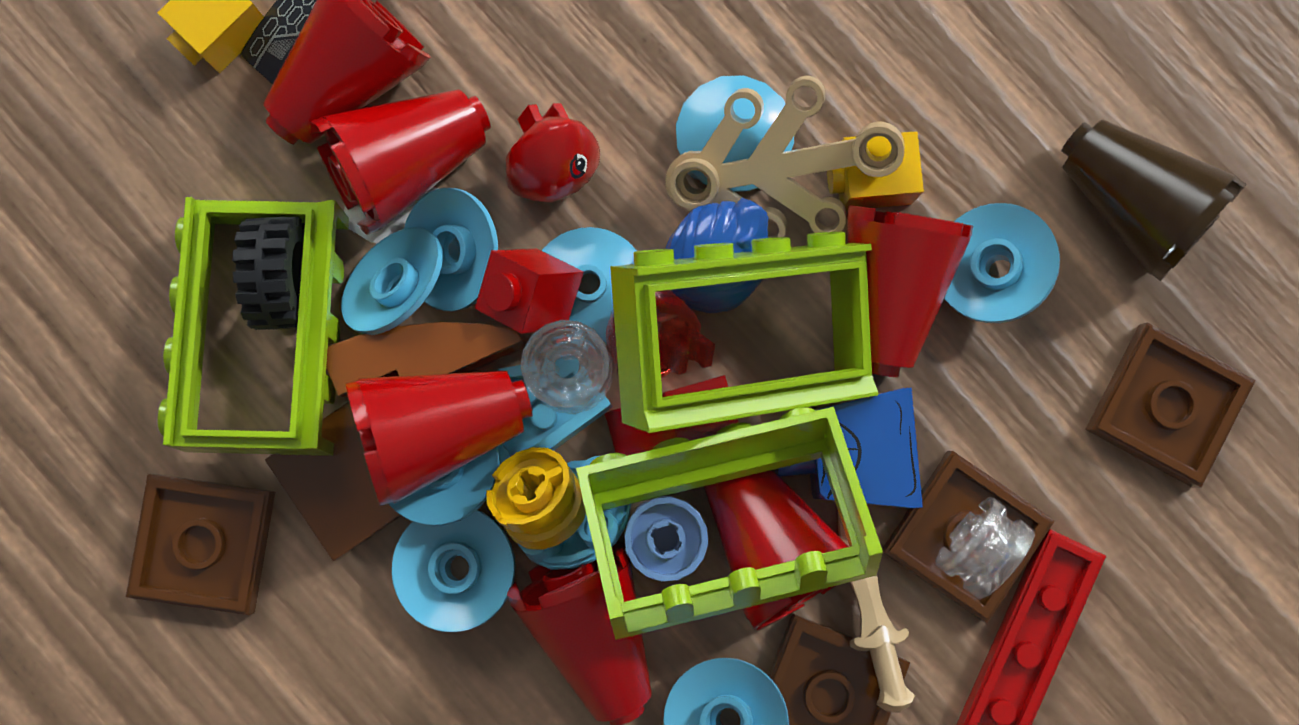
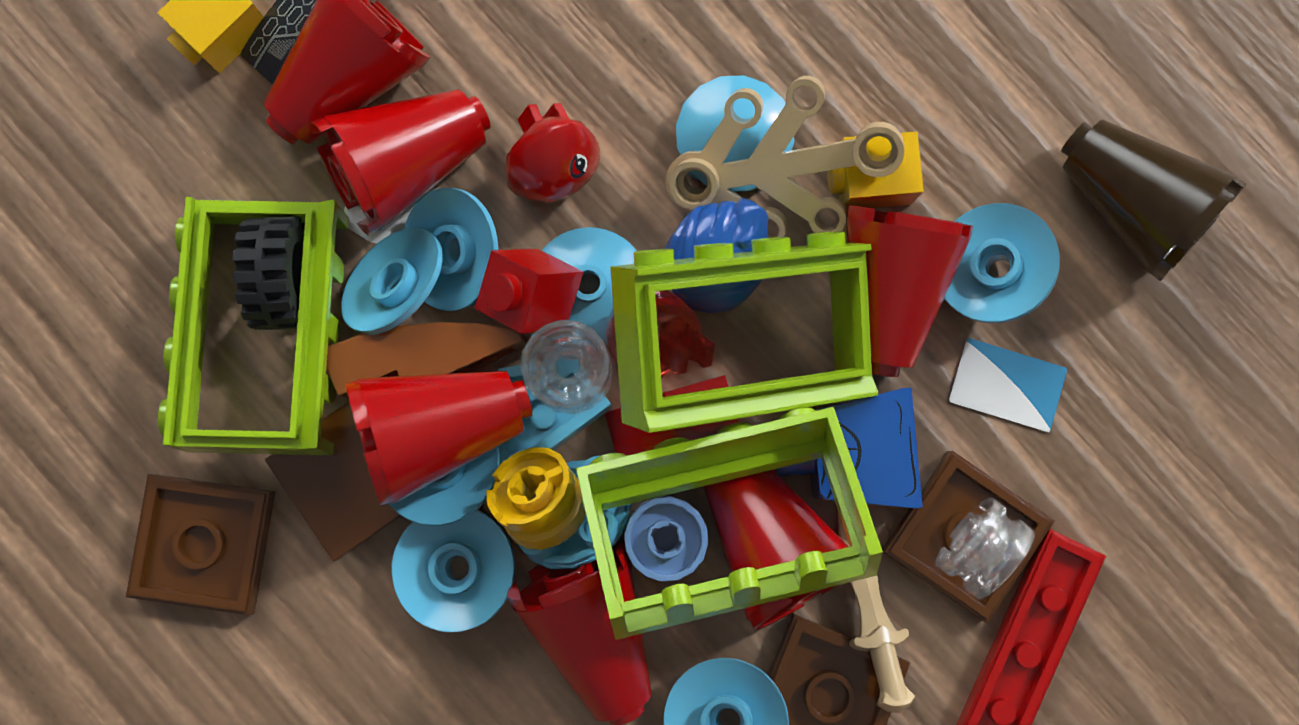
reddish brown tile [1085,322,1256,488] -> none
none -> sticker [949,338,1067,432]

